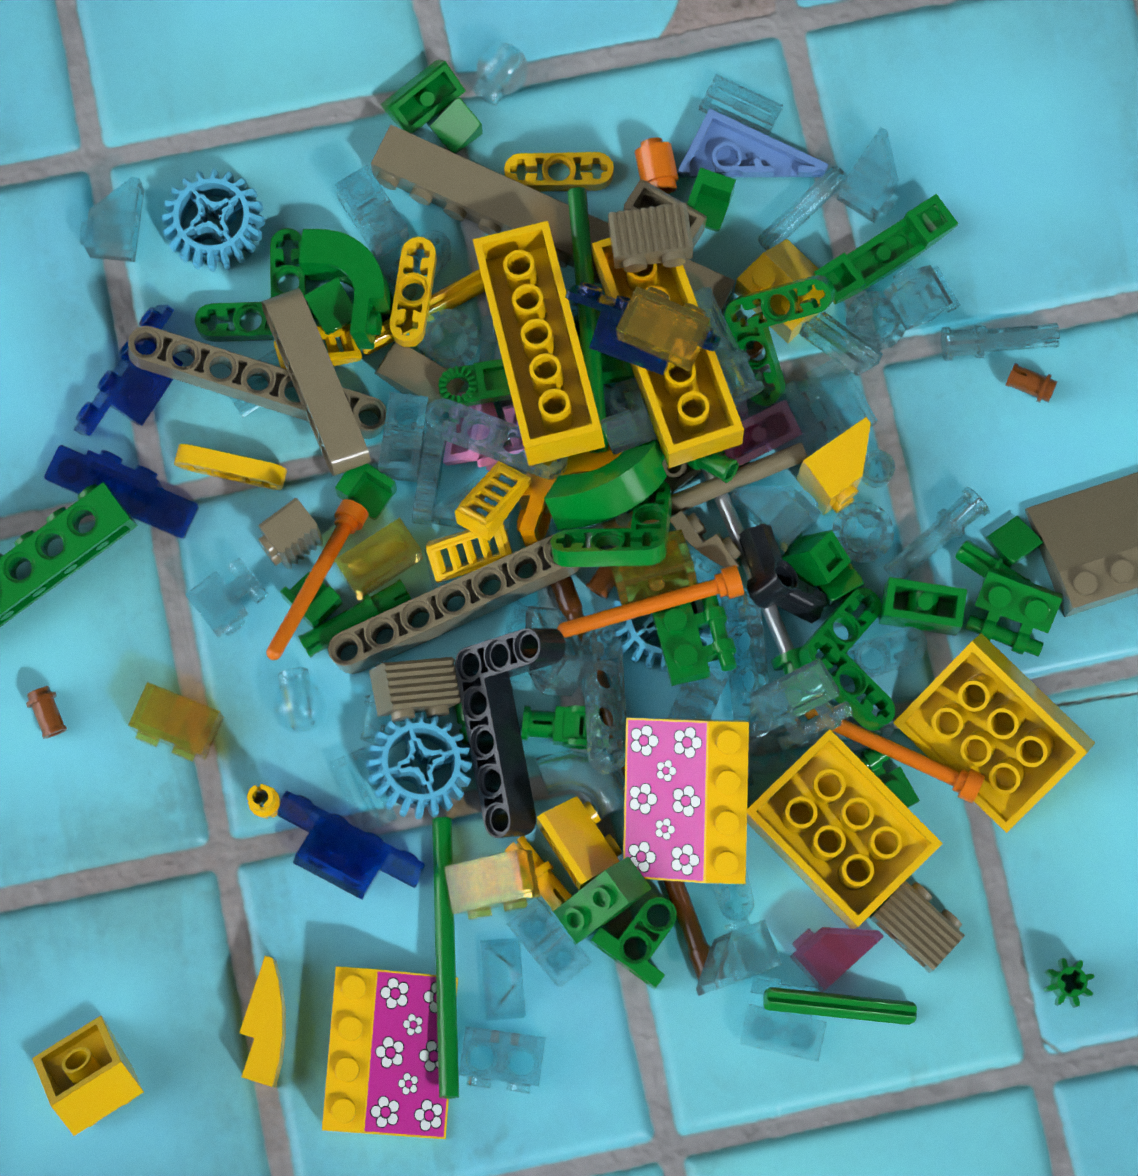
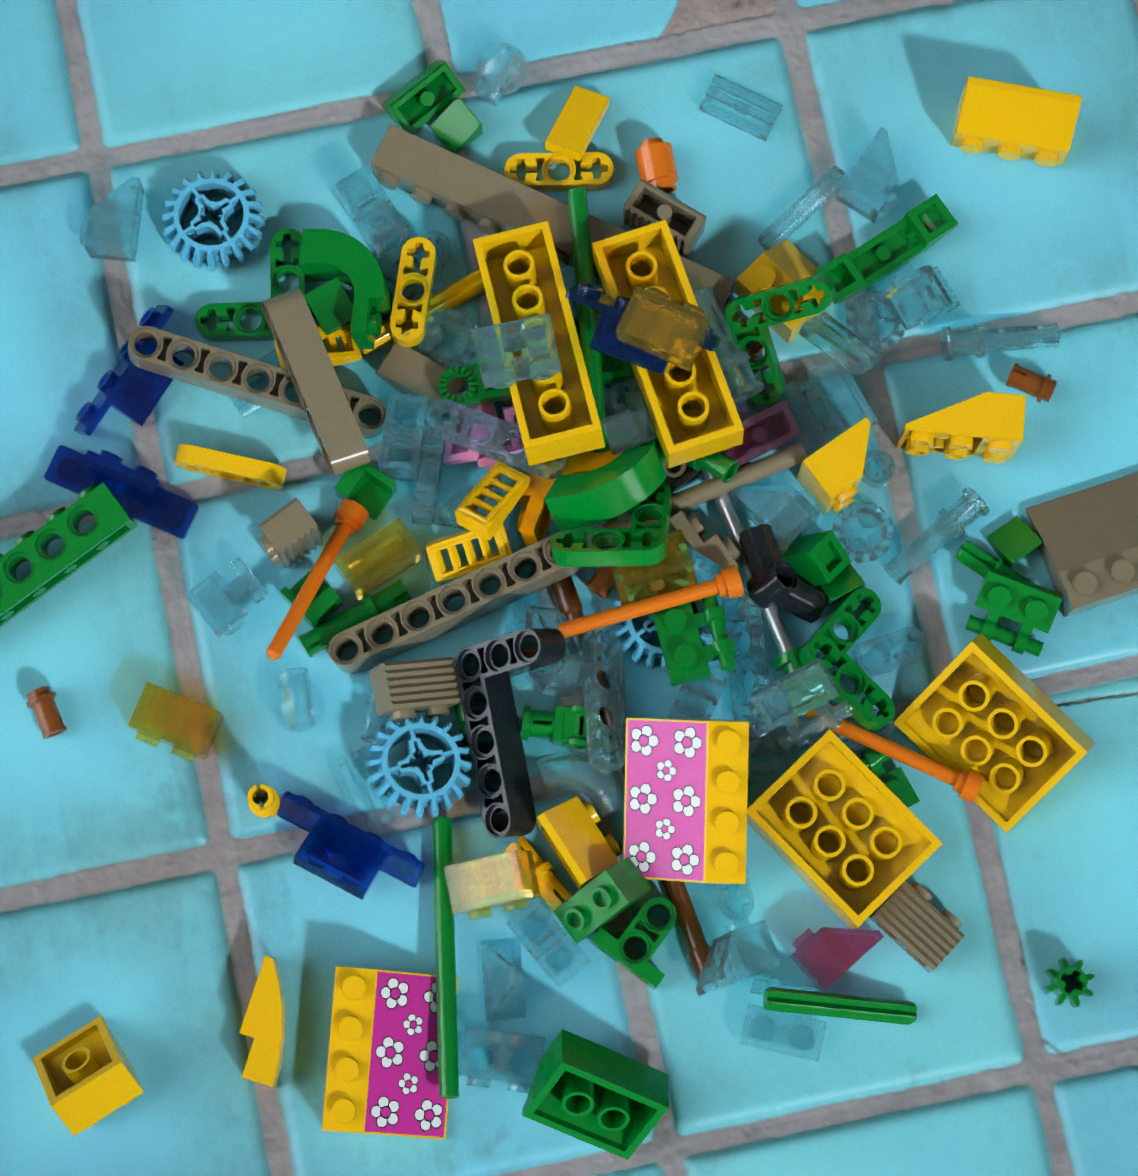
dark tan brick [608,202,693,273] -> none
medium blue wing [678,108,829,178] -> none
green panel [687,167,736,232] -> none
green brick [879,577,967,636] -> none
none -> clear light blue brick [471,313,562,389]
none -> green slope [522,1029,669,1160]
none -> yellow tile [545,86,610,161]
none -> yellow slope [896,392,1026,464]
none -> yellow slope [951,76,1082,167]

